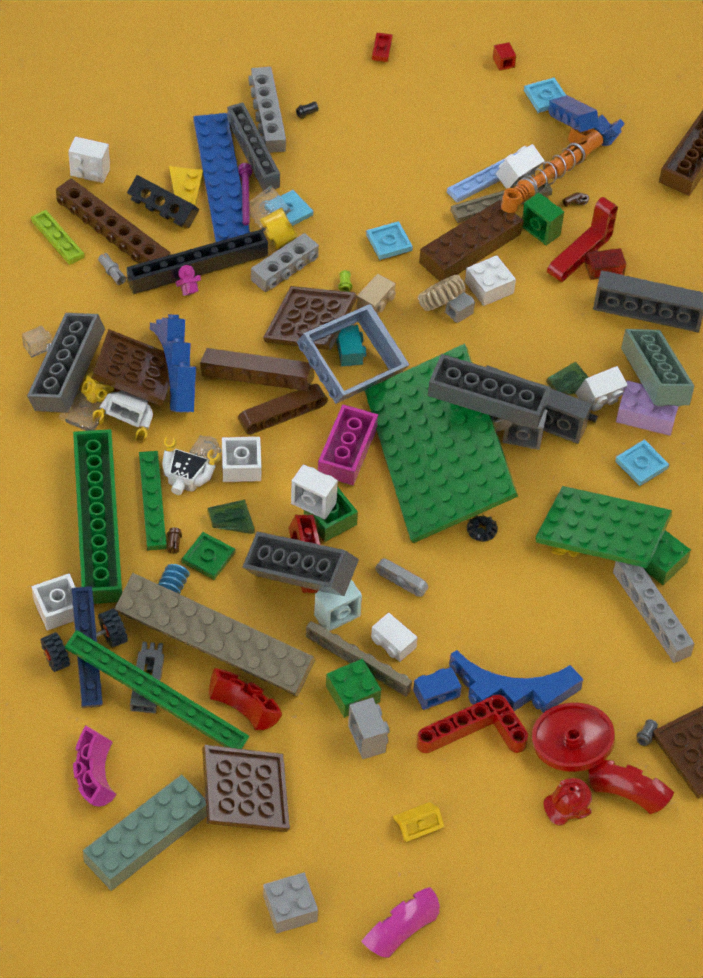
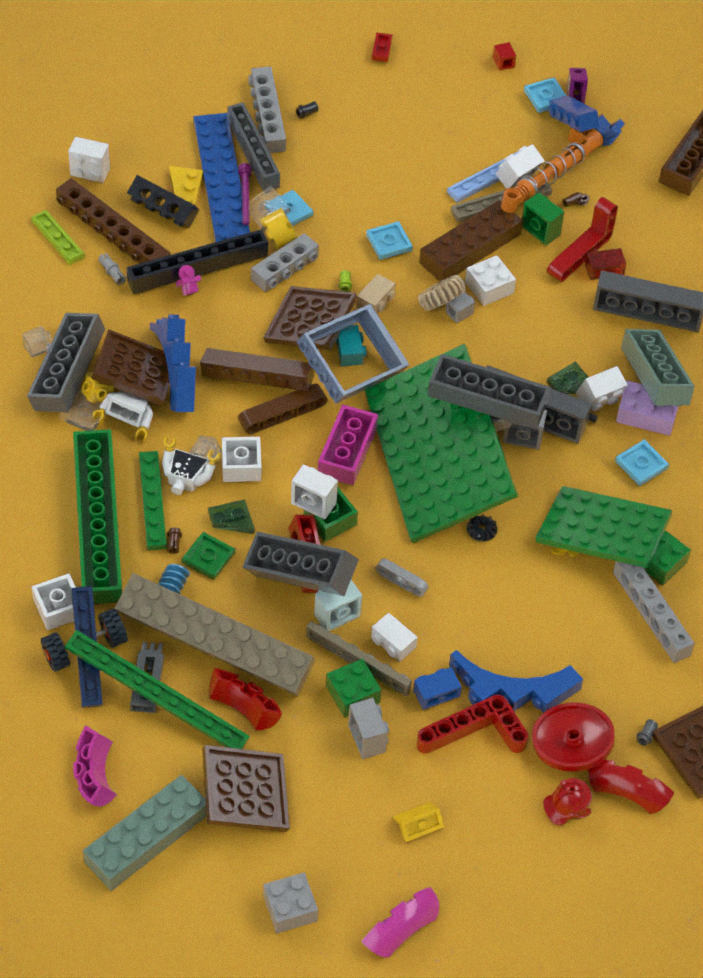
none -> magenta torso [567,68,588,104]

